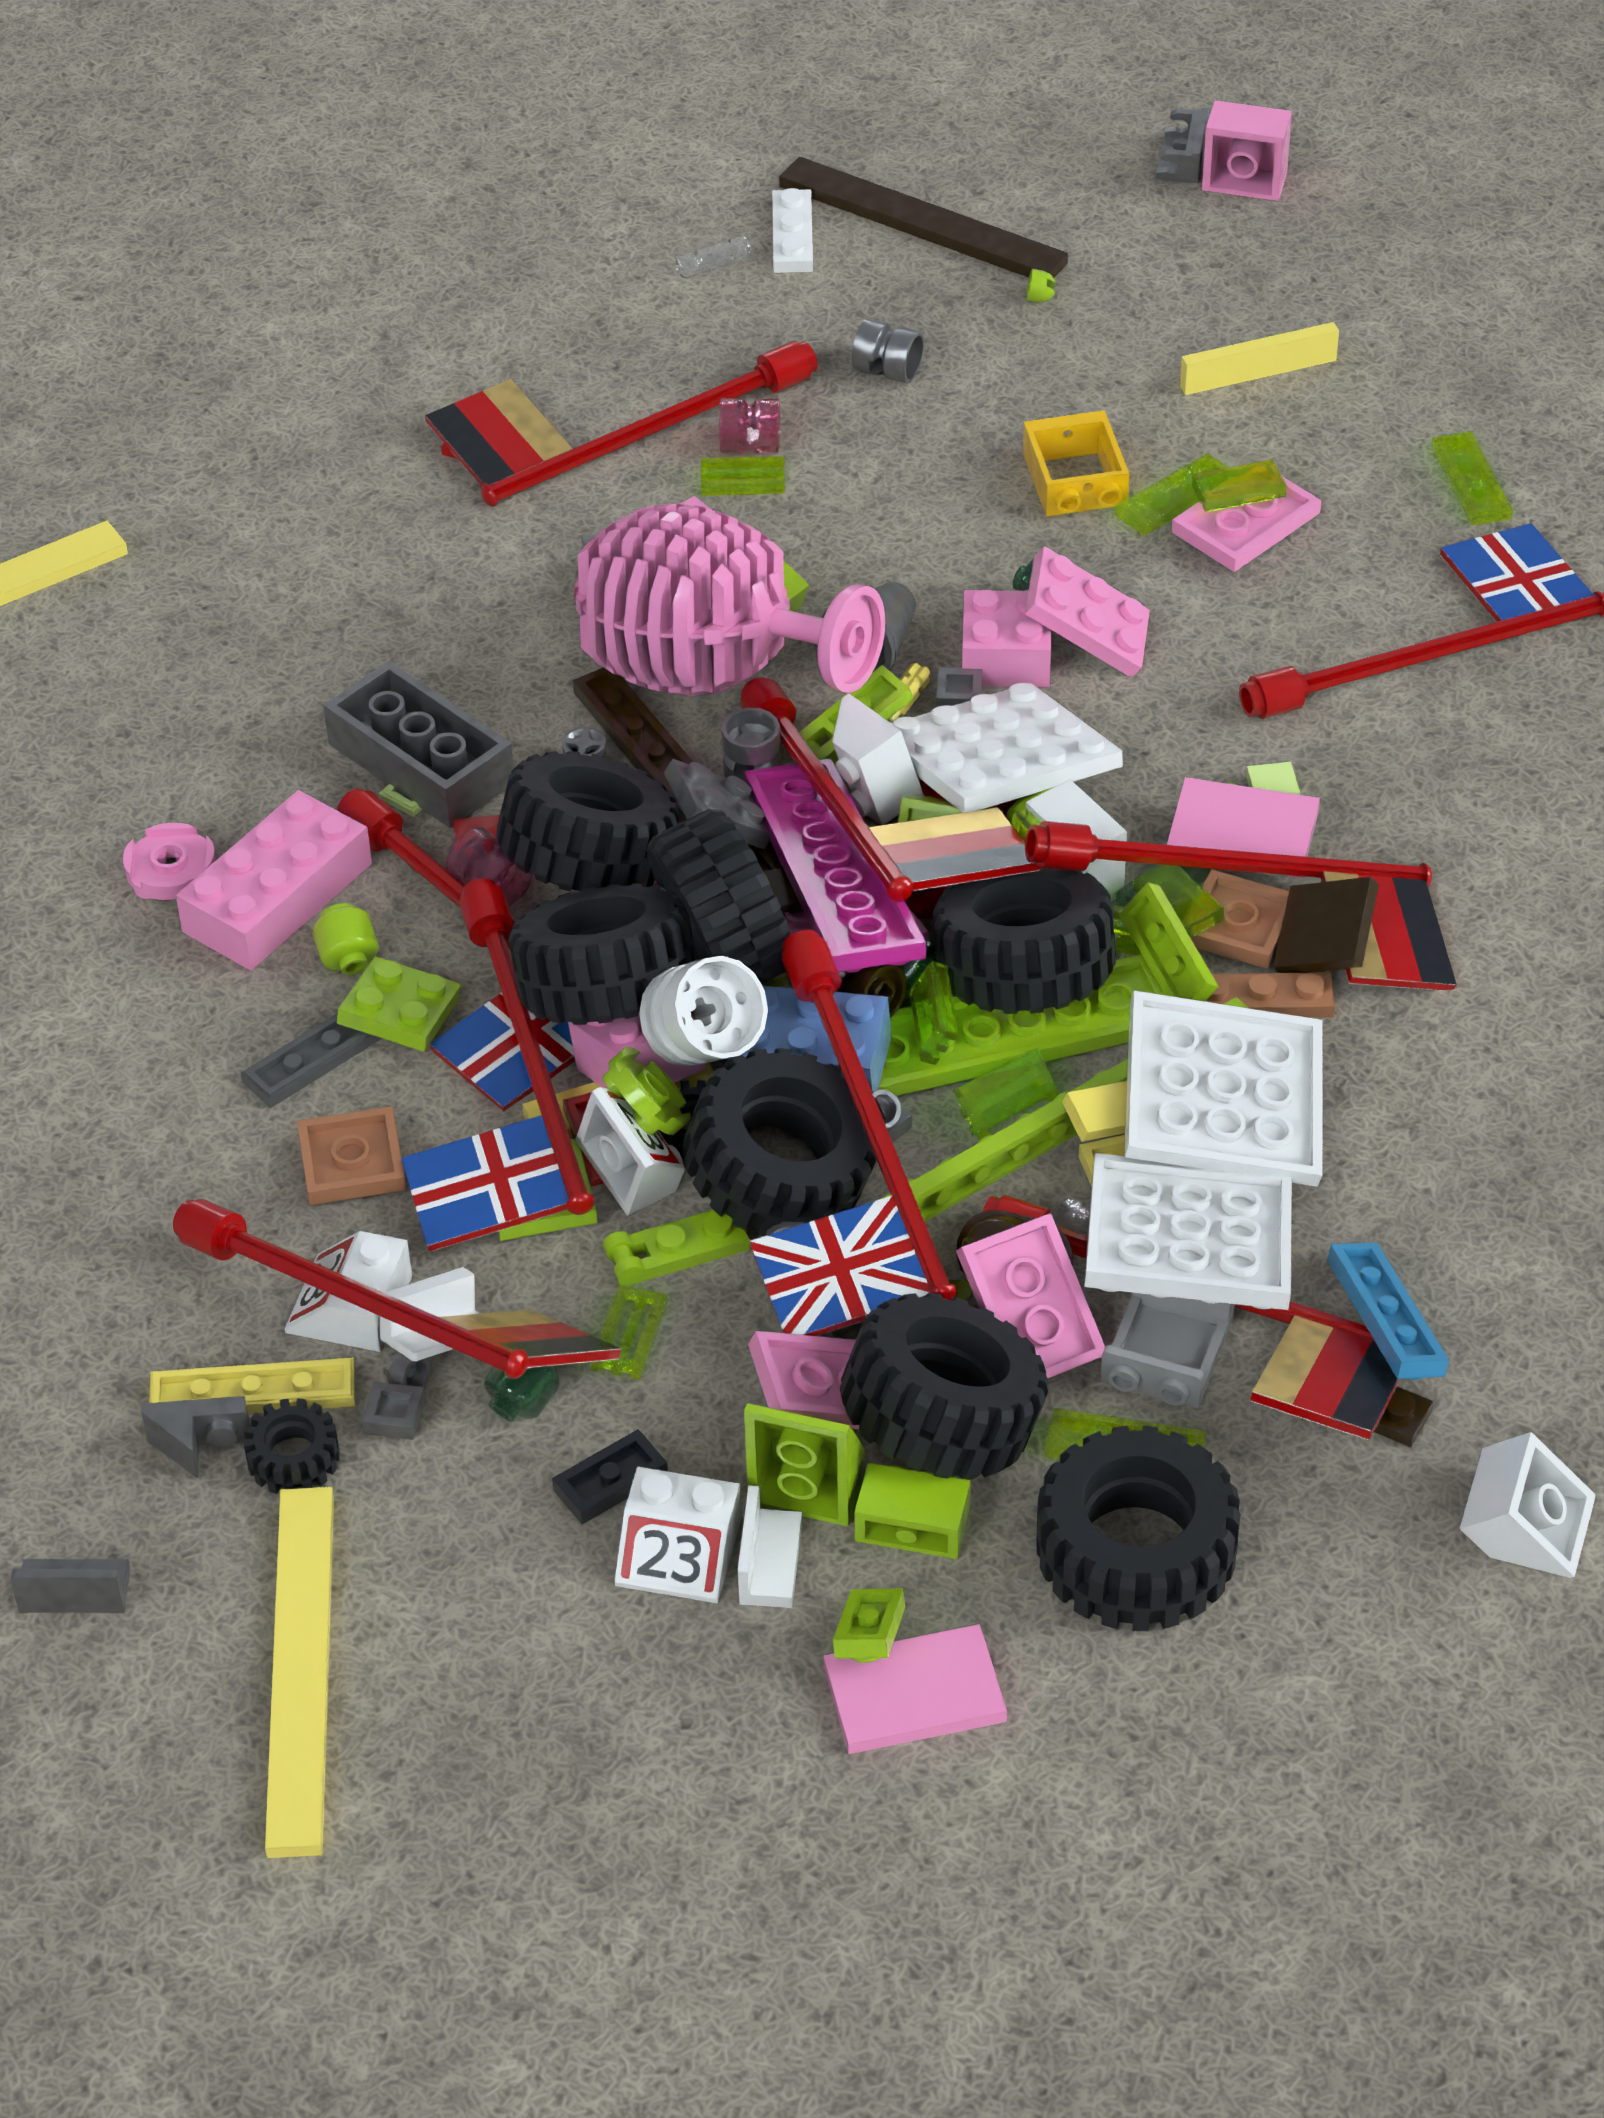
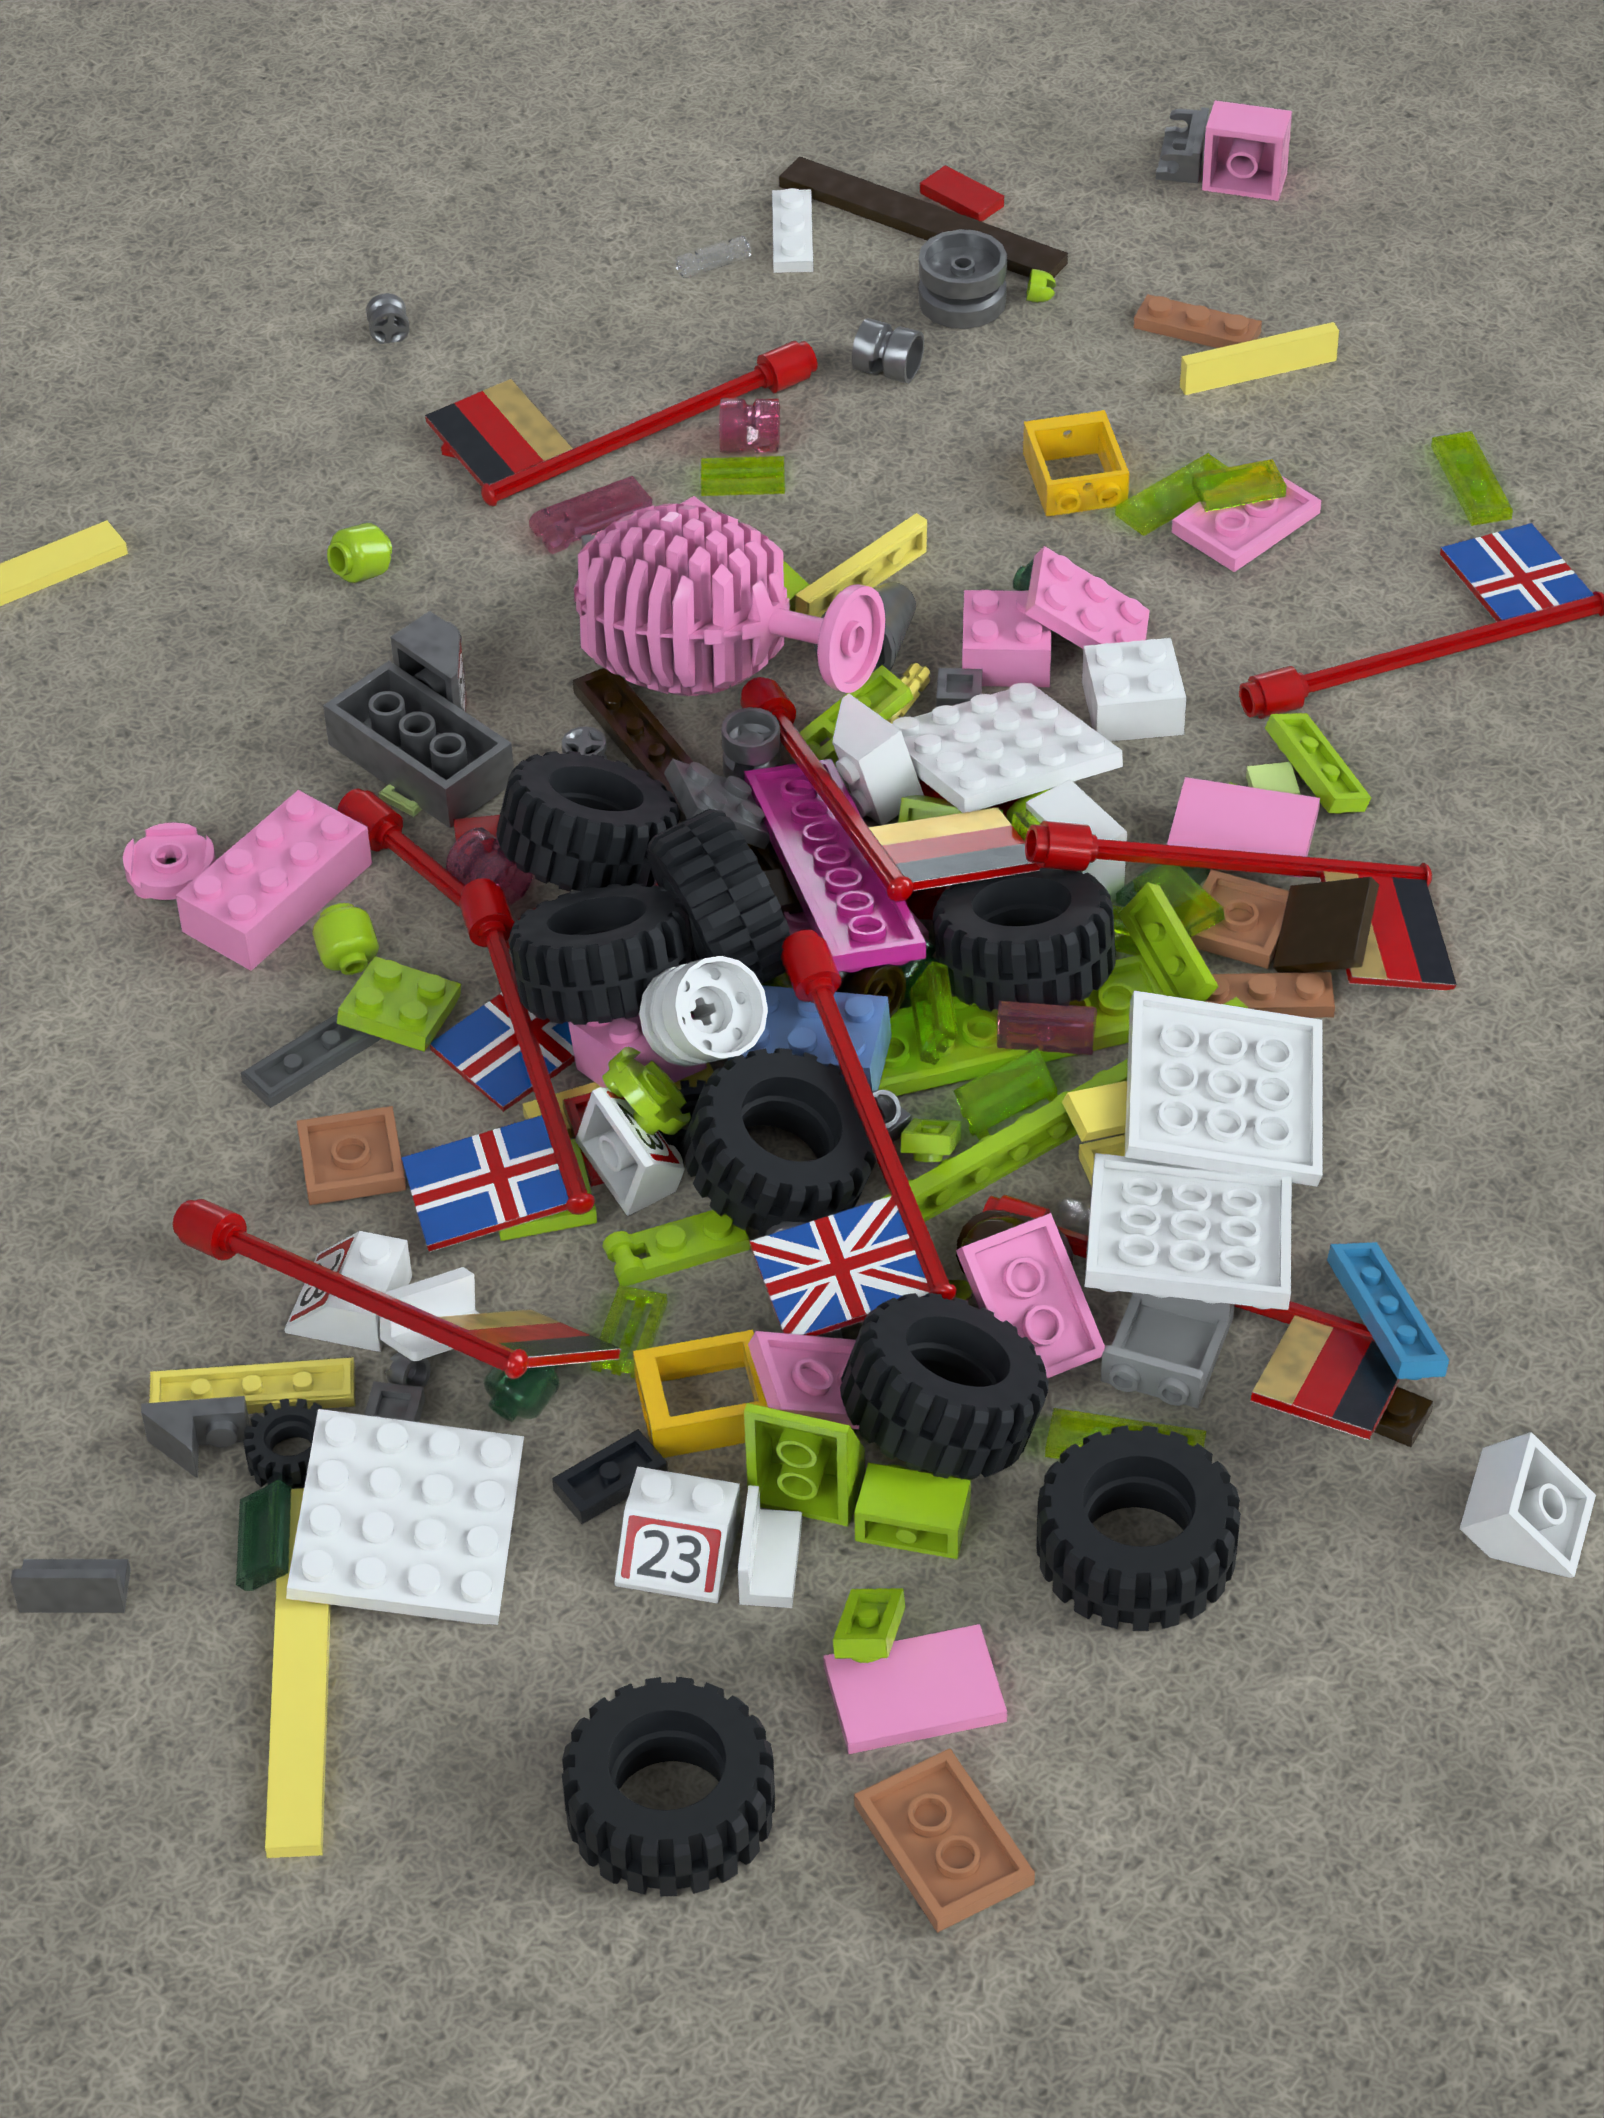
none -> clear green tile [236,1480,291,1591]
none -> white plate [286,1409,524,1625]
none -> lime head [327,523,392,583]
none -> flat silver wheel [366,293,410,344]
none -> flat silver slope [390,611,466,712]
none -> clear pink plate [529,476,652,554]
none -> black tyre [562,1677,775,1897]
none -> yellow window [633,1329,768,1458]
none -> light yellow tile [795,513,927,617]
none -> nougat plate [854,1748,1035,1933]
none -> lime plate [901,1118,961,1162]
none -> flat silver wheel [919,229,1007,329]
none -> red tile [920,165,1004,222]
none -> clear pink panel [997,1001,1097,1055]
none -> white brick [1082,638,1186,741]
none -> nougat plate [1134,294,1262,348]
none -> lime plate [1265,713,1372,814]

